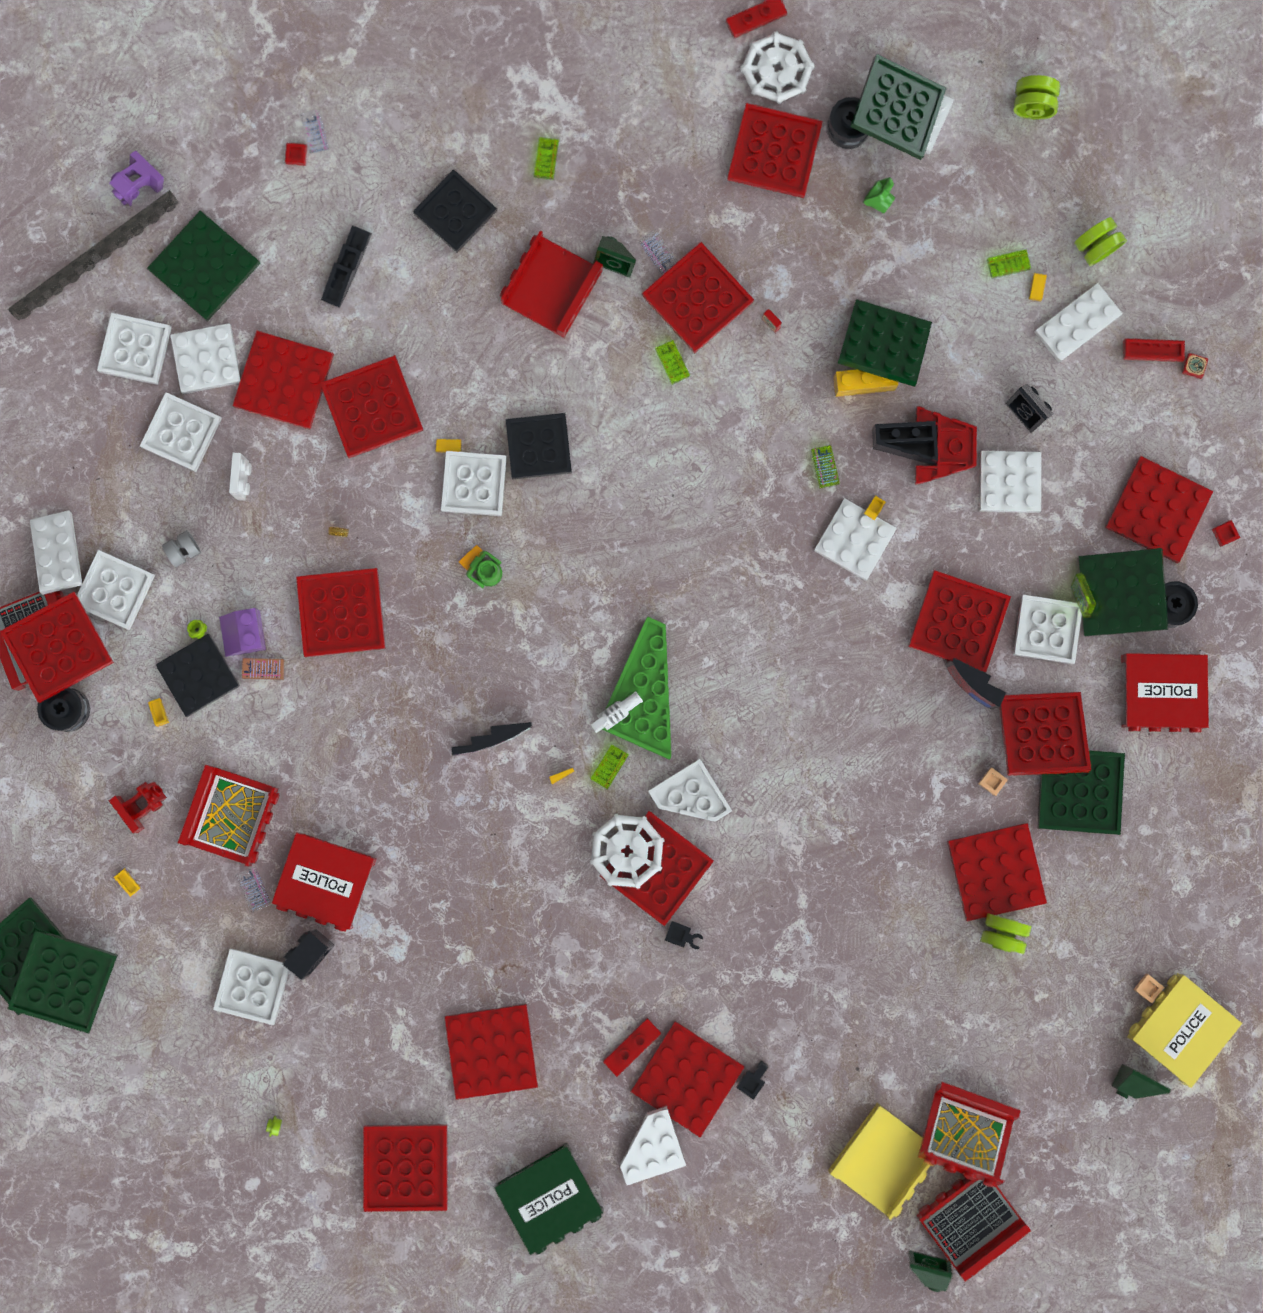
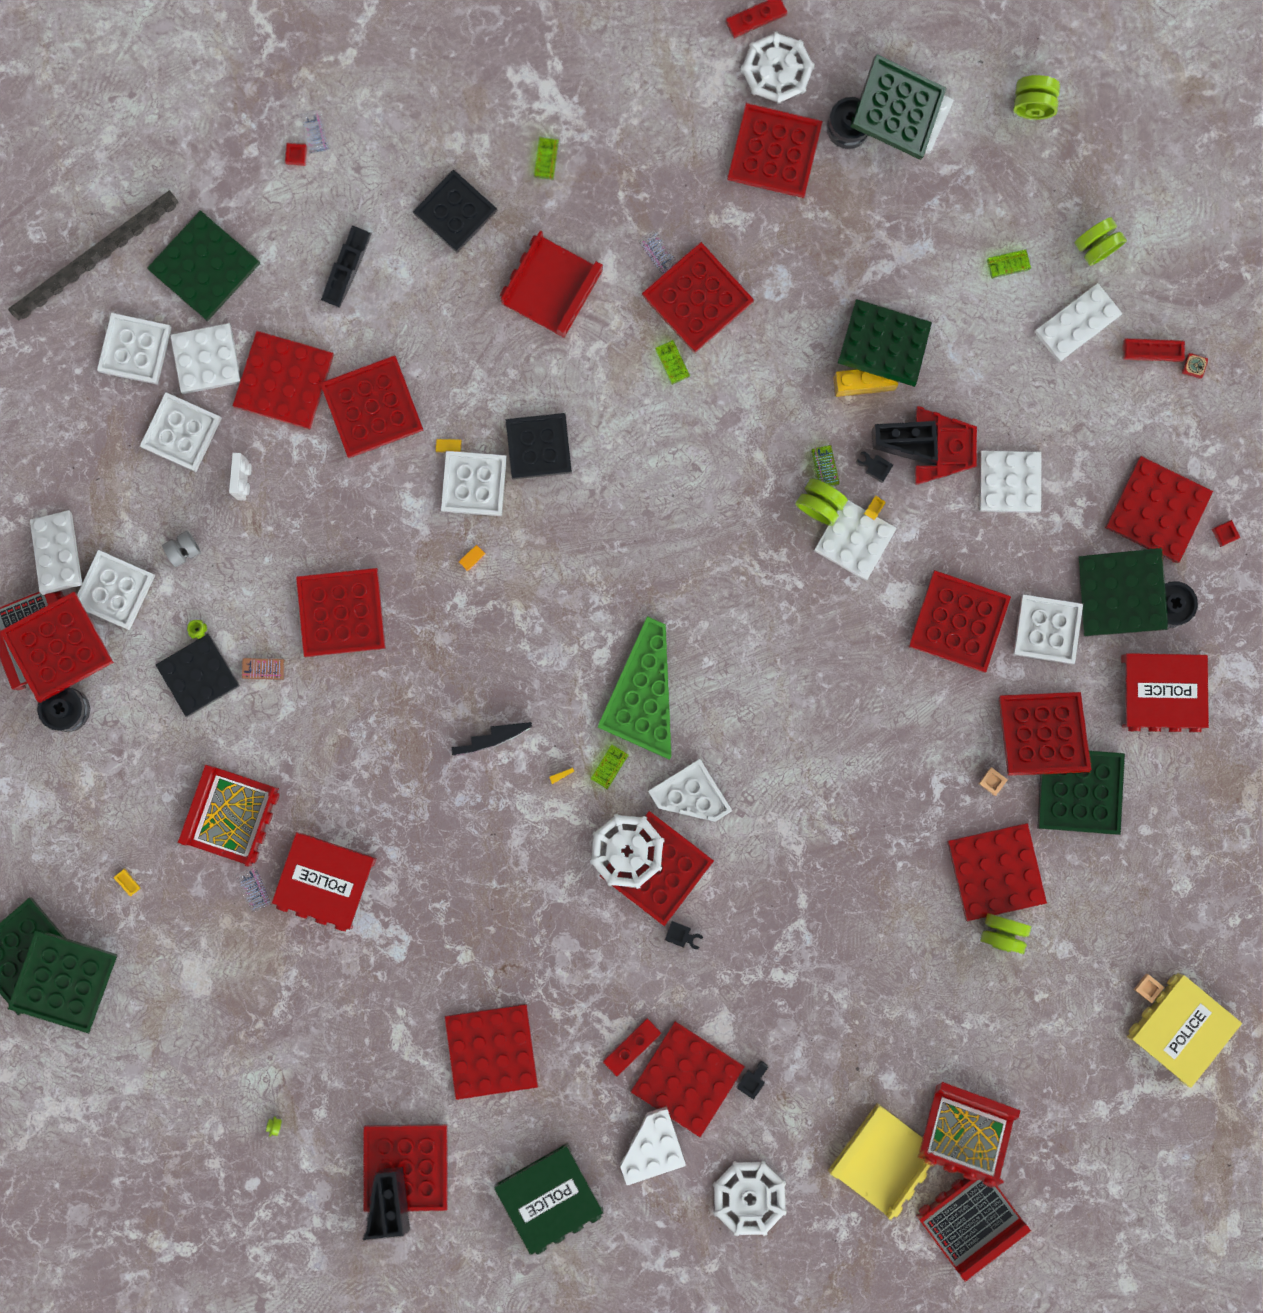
medium lavender tile [109,151,164,207] -> none
red tile [109,782,167,833] -> none
yellow piece [148,698,169,727] -> none
white plate [213,948,289,1025] -> none
medium lavender slope [219,608,266,657] -> none
black brick [282,929,335,980] -> none
clear yellow tile [328,527,349,537] -> none
bright green piece [466,550,503,588] -> none
white hinge [591,691,643,733] -> none
dark green slope [593,236,636,278] -> none
red tile [762,309,782,333] -> none
bright green piece [863,177,895,214] -> none
dark green slope [908,1250,953,1292] -> none
black slope [945,658,1006,710] -> none
black slope [1005,384,1054,433] -> none
yellow piece [1029,273,1047,301] -> none
clear neon green tile [1071,573,1096,618] -> none
dark green slope [1111,1064,1171,1099] -> none
none -> black wedge [363,1166,410,1241]
none -> white plate [712,1160,787,1237]
none -> lime wheel [795,478,848,526]
none -> black plate [856,451,893,483]

